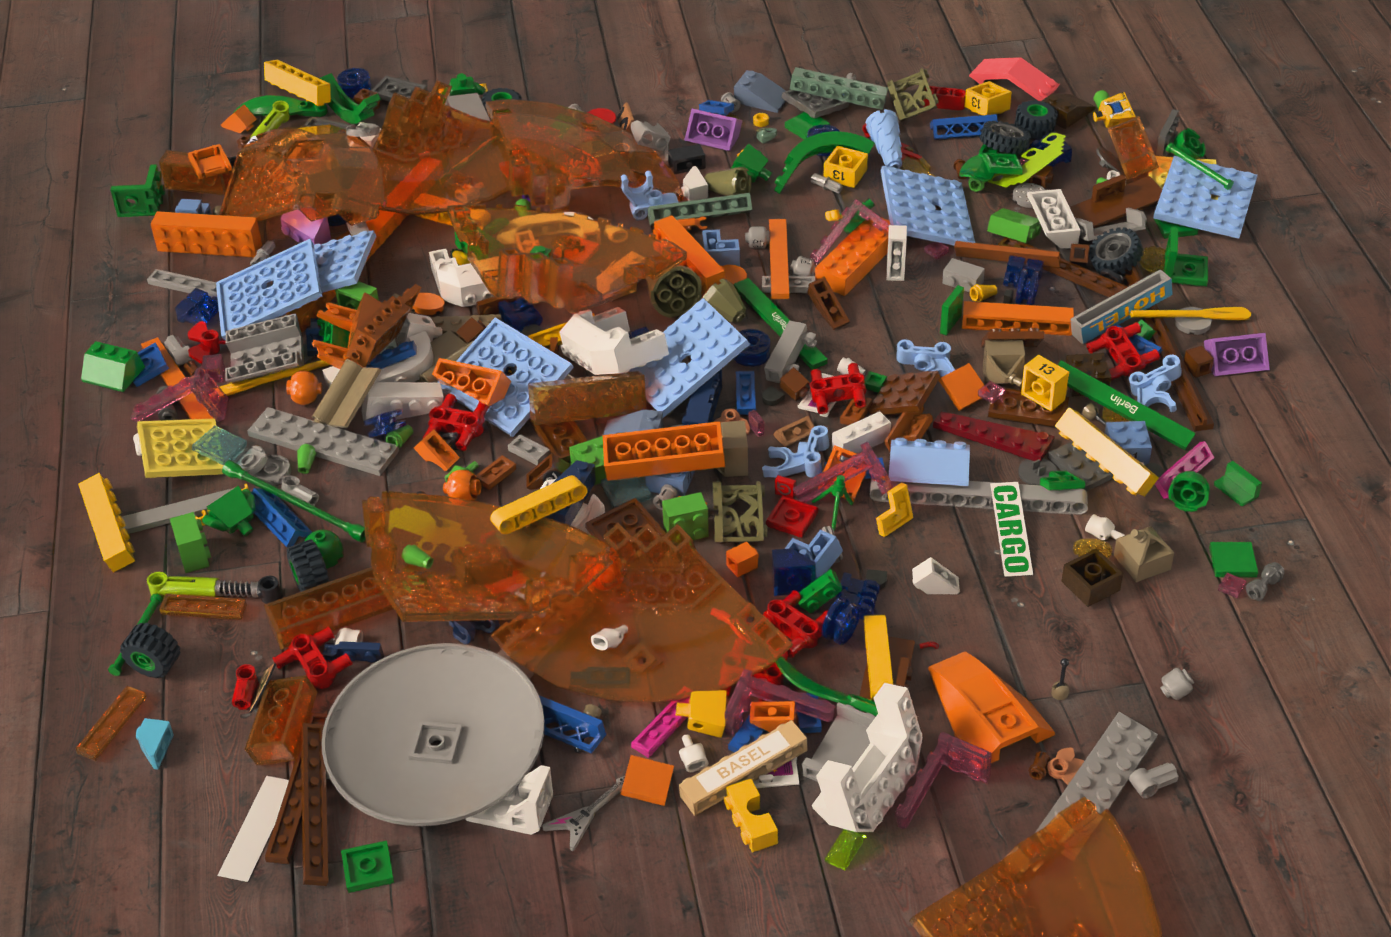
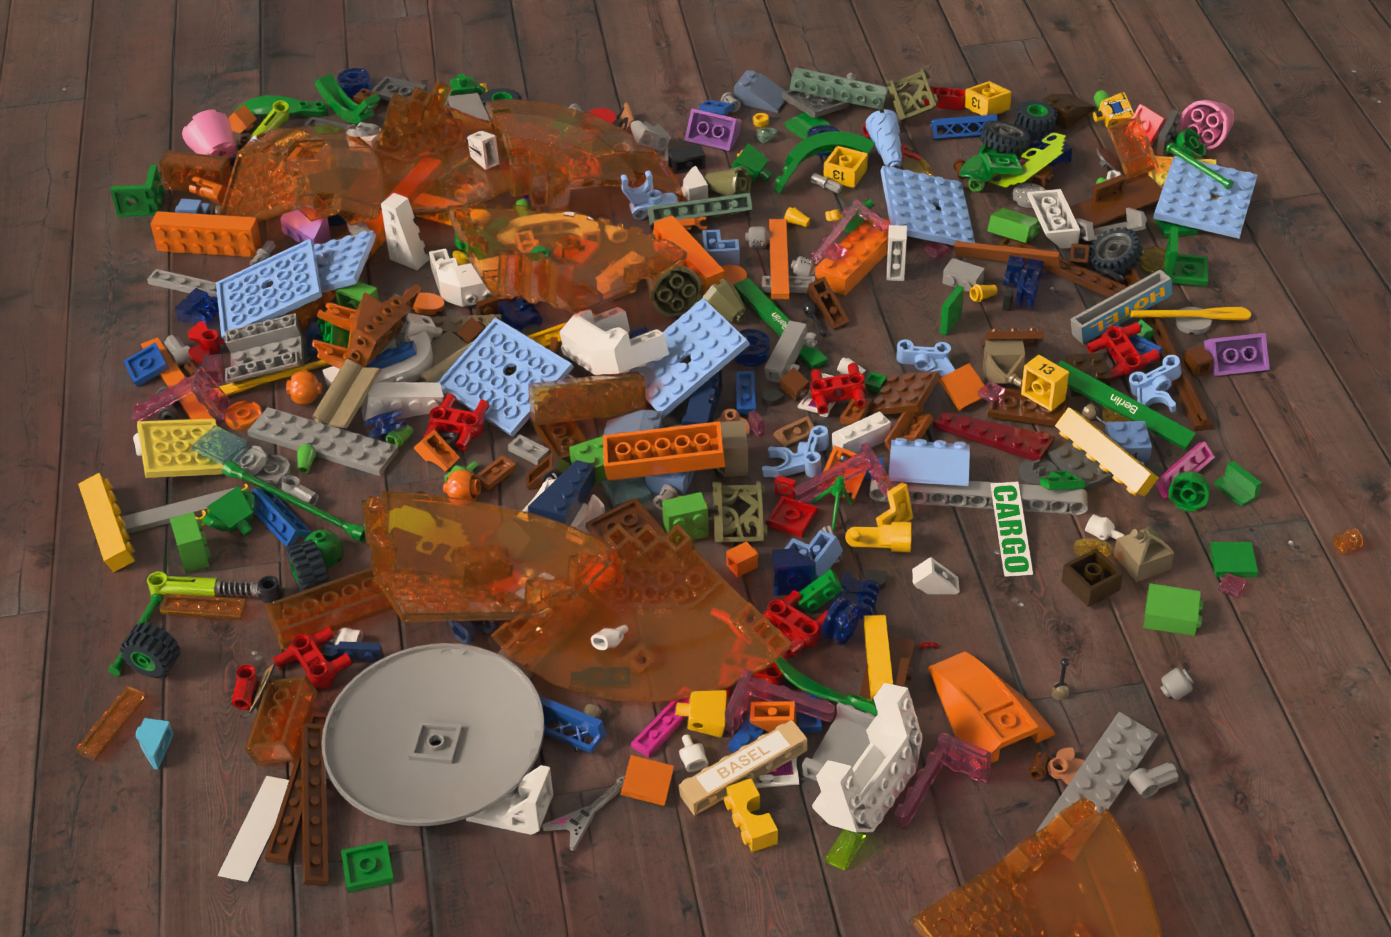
green slope [81,341,145,392] -> none
orange container [188,144,232,179] -> none
yellow brick [264,60,331,106] -> none
bright green cone [401,544,434,569] -> none
orange wedge [432,358,511,406] -> none
yellow beam [490,475,587,534] -> none
orange brick [962,301,1074,336] -> none
coral windscreen [969,57,1059,101] -> none
dark grey piece [1245,562,1285,601] -> none
none -> bright pink cone [182,110,237,168]
none -> orange plate [189,177,246,211]
none -> orange tile [224,401,262,431]
none -> white wedge [381,193,430,270]
none -> white torso [466,131,499,169]
none -> yellow cone [784,207,811,228]
none -> black hinge [802,301,827,337]
none -> clear pink tile [822,242,847,262]
none -> yellow piece [845,522,912,552]
none -> coral tile [1124,104,1167,149]
none -> bright green brick [1143,583,1204,636]
none -> bright pink cone [1179,100,1234,150]
none -> clear orange wheel [1333,528,1363,554]

